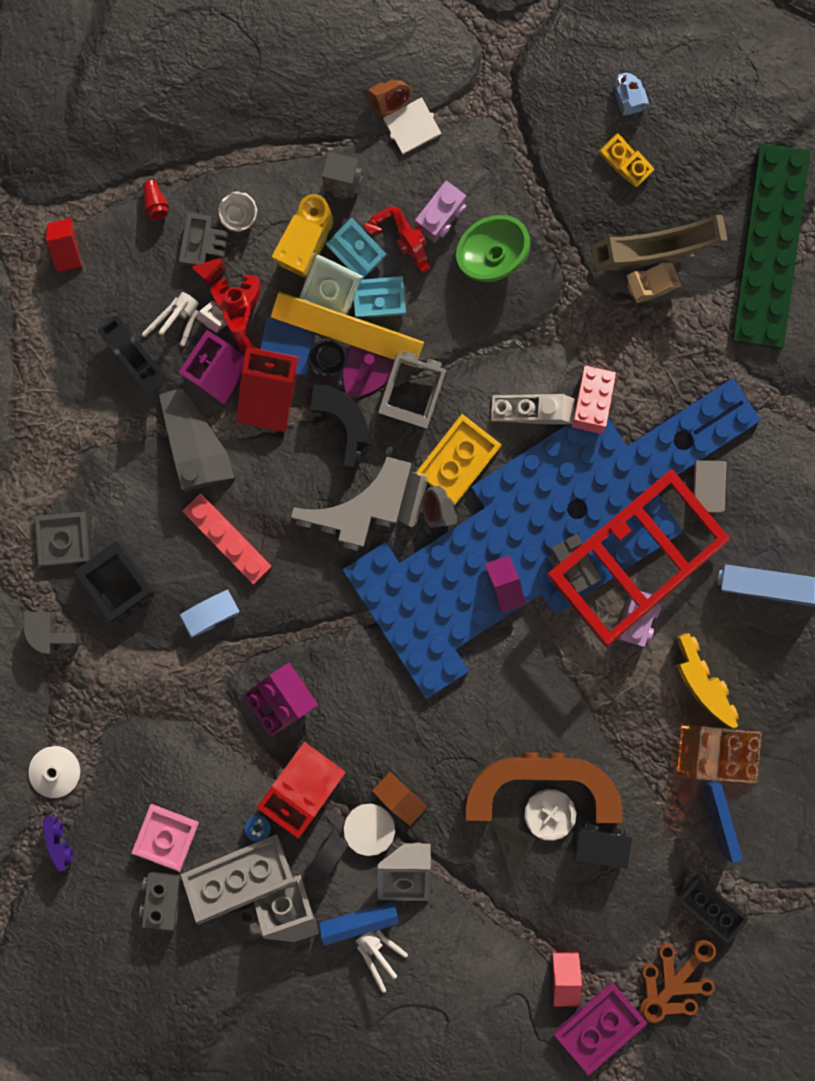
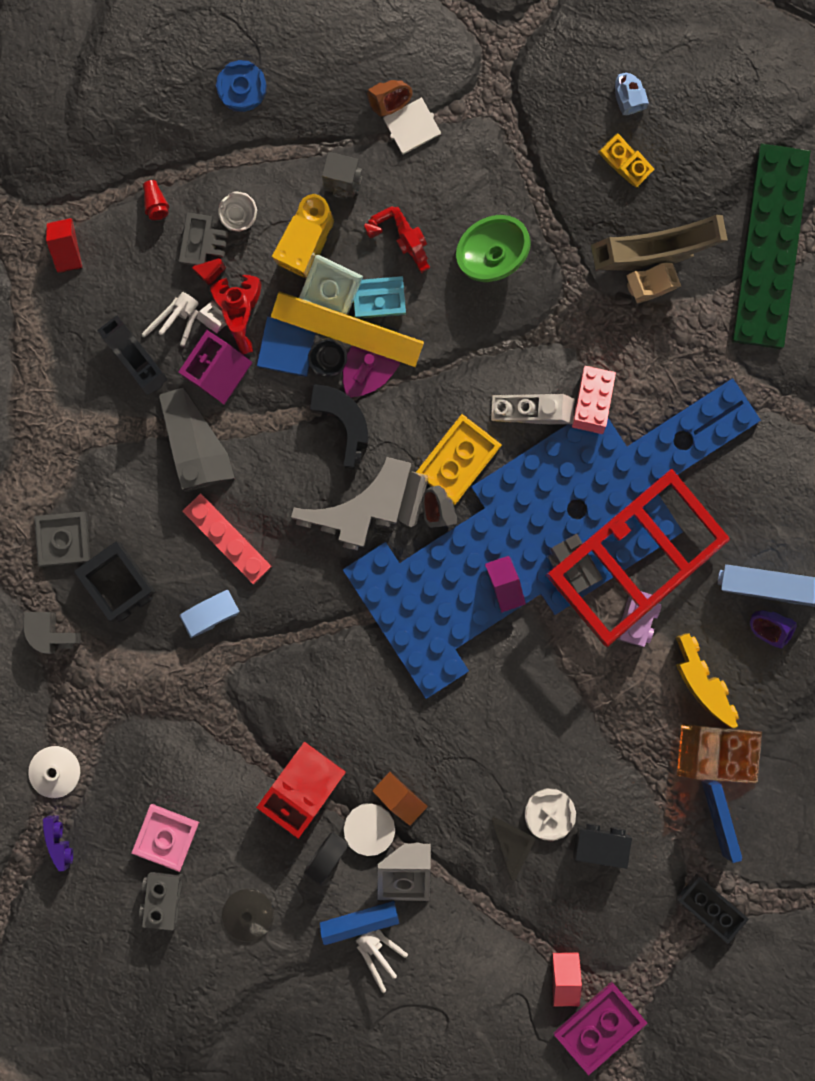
light grey plate [181,834,295,925] -> none
red slope [236,347,300,432] -> none
magenta slope [243,662,318,737] -> none
blue tile [245,815,271,842] -> none
light grey slope [254,875,319,942] -> none
medium azure plate [326,218,387,280] -> none
light grey window [378,350,446,428] -> none
lavender brick [415,180,467,243] -> none
dark orange arch [465,752,622,823] -> none
dark orange plant [640,939,716,1023] -> none
light grey slope [693,461,726,513] -> none
none -> blue tile [216,60,267,112]
none -> dark purple rock [750,610,797,649]

